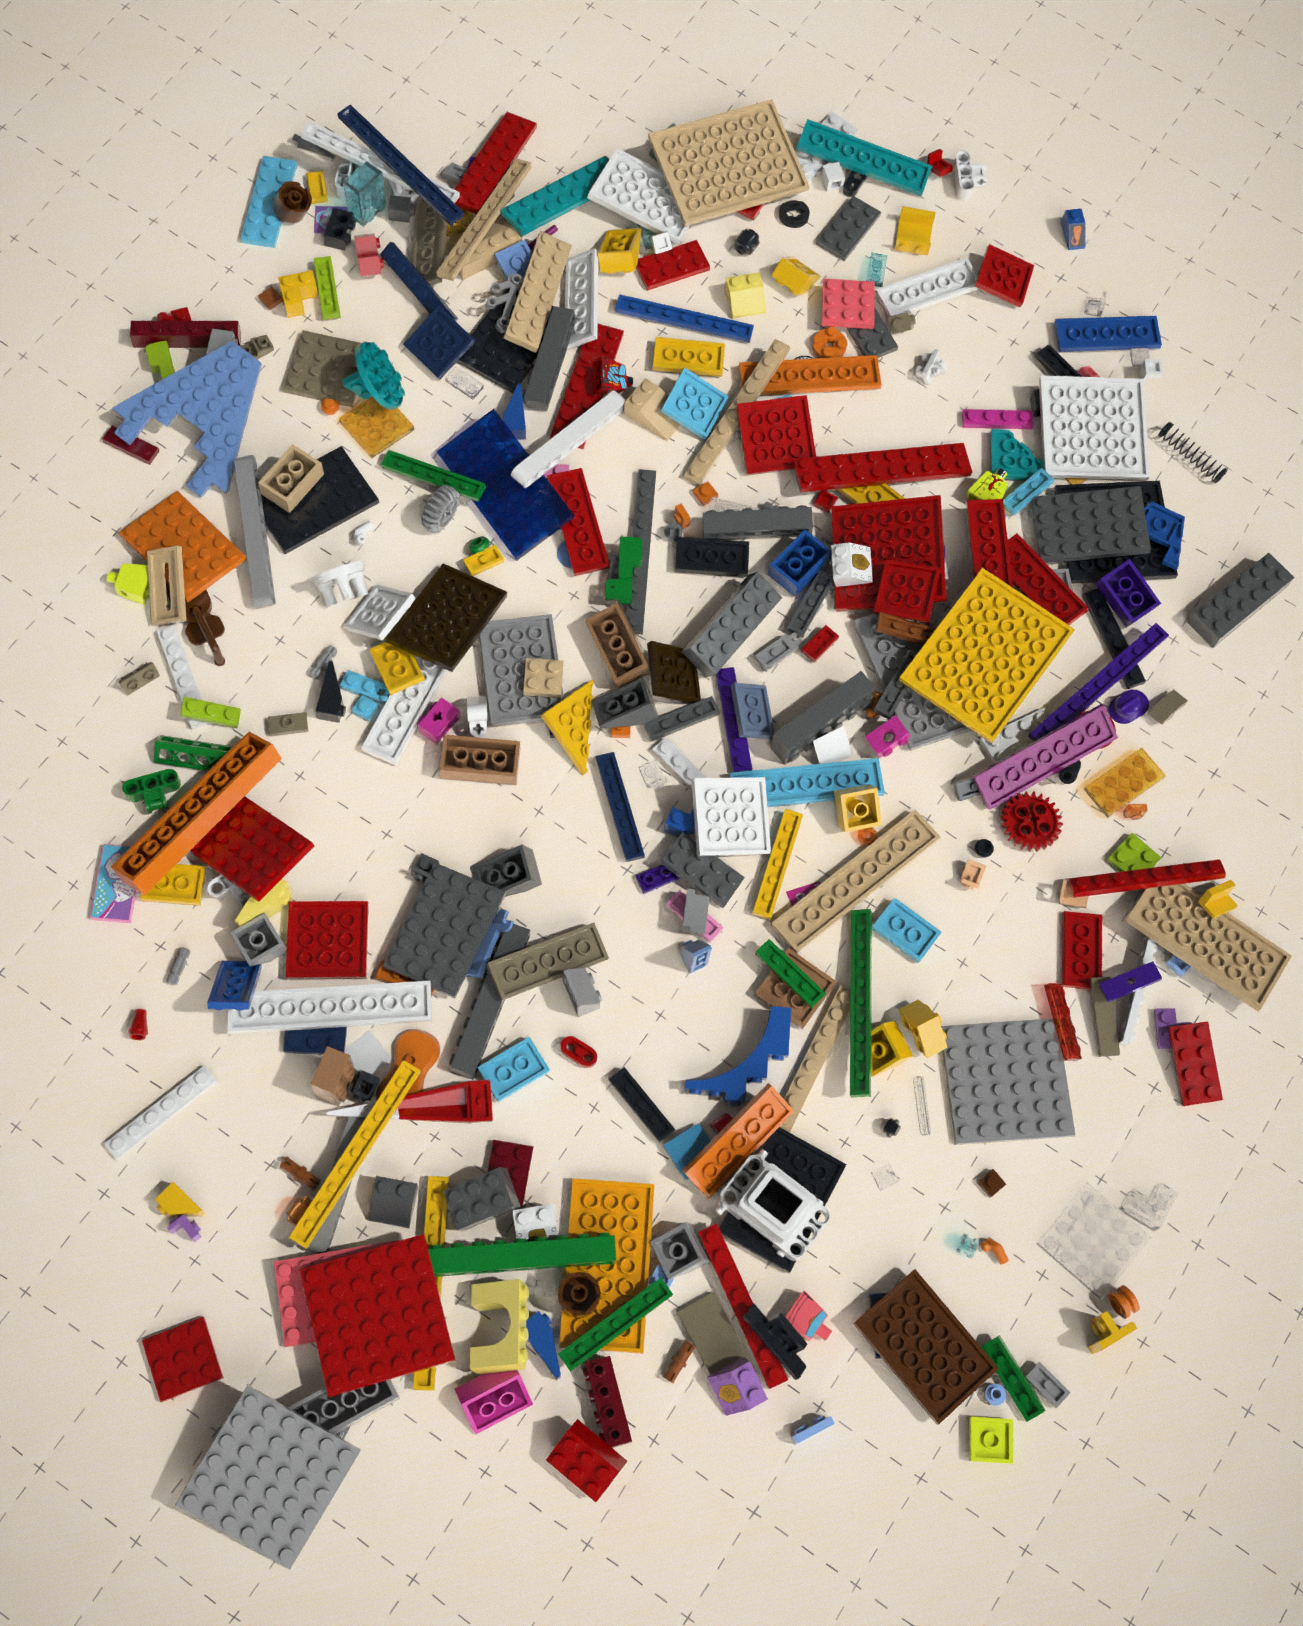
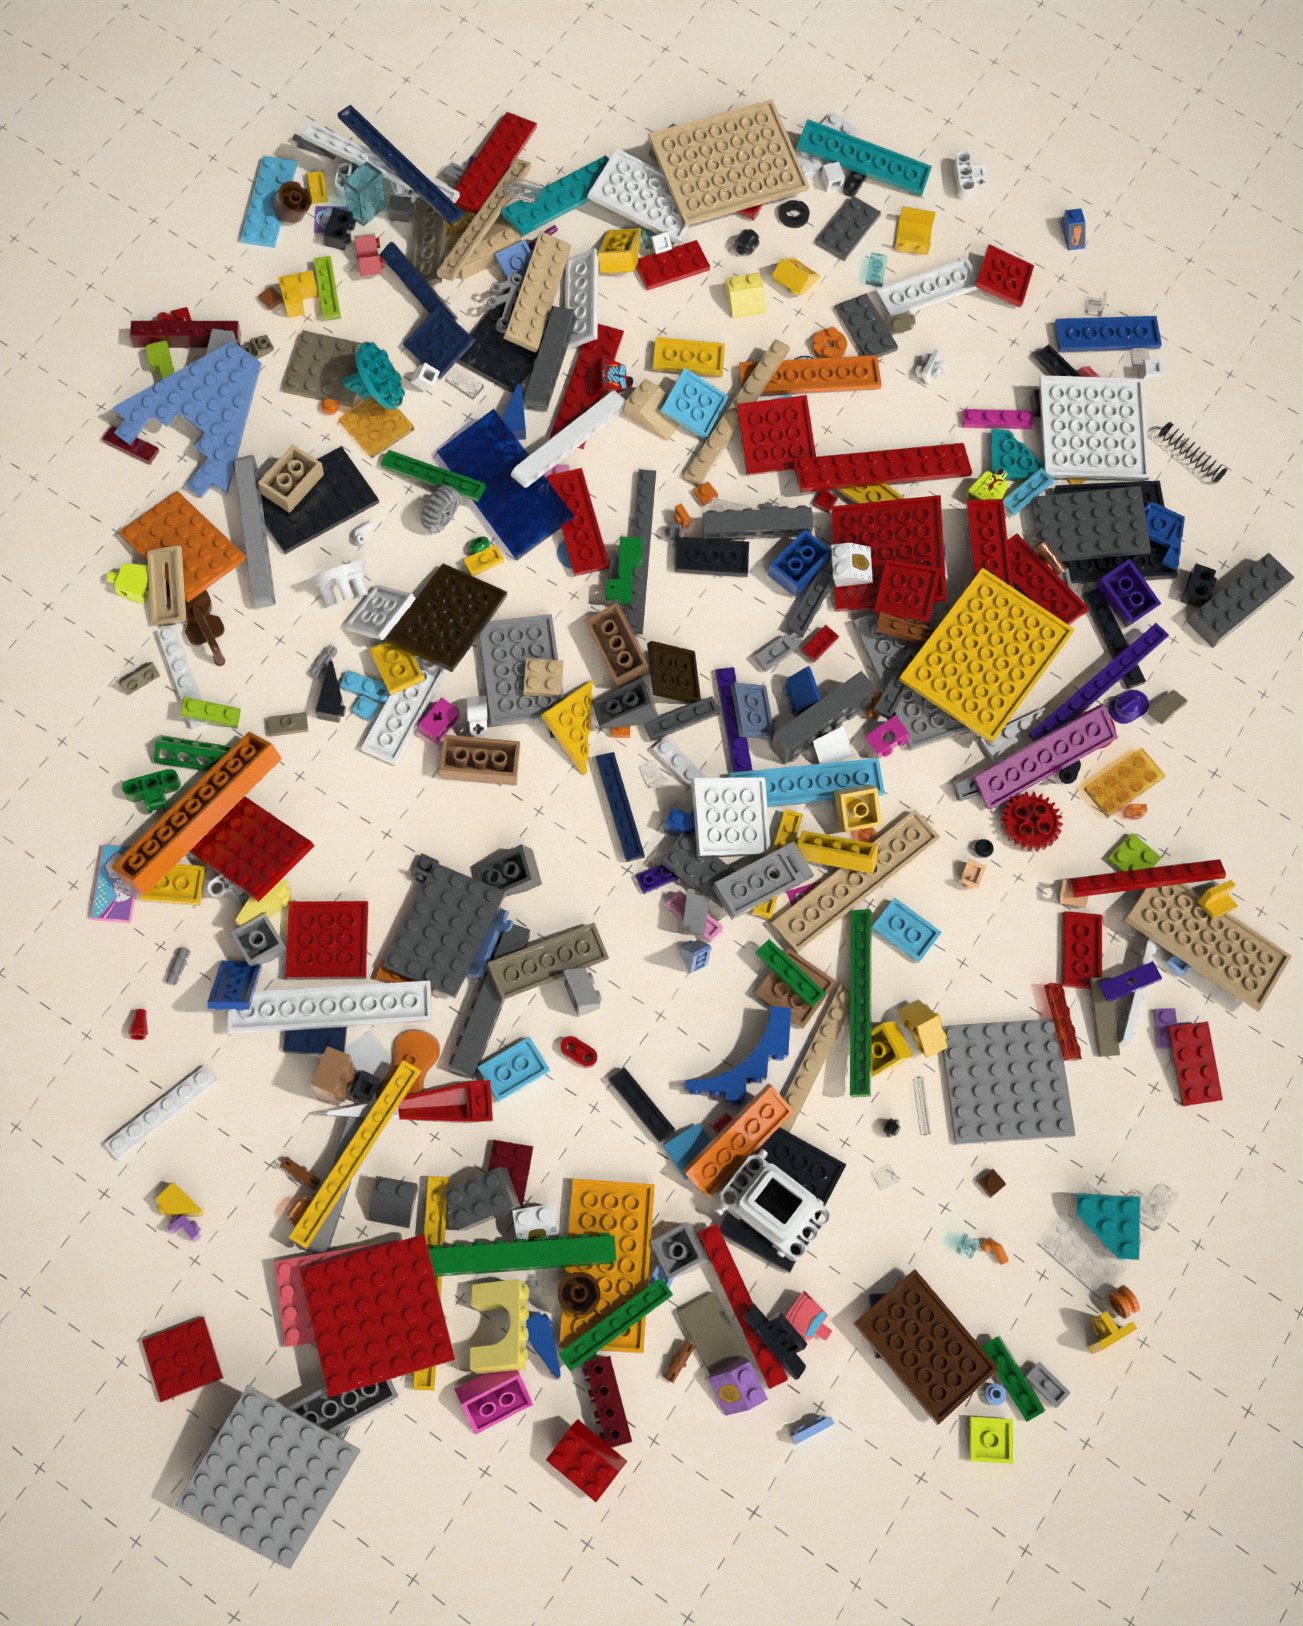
blue plate [615,294,754,343] -> none
dark grey brick [681,571,783,677] -> none
coral plate [822,278,875,329] -> none
red bracket [927,149,953,177] -> none
none -> white brick [410,363,440,391]
none -> clear plate [502,176,544,204]
none -> light grey hinge [712,842,814,920]
none -> blue slope [783,666,821,718]
none -> yellow brick [797,830,878,874]
none -> dark orange pin [1035,540,1066,575]
none -> teal plate [1076,1193,1140,1260]
none -> black brick [1181,563,1217,608]

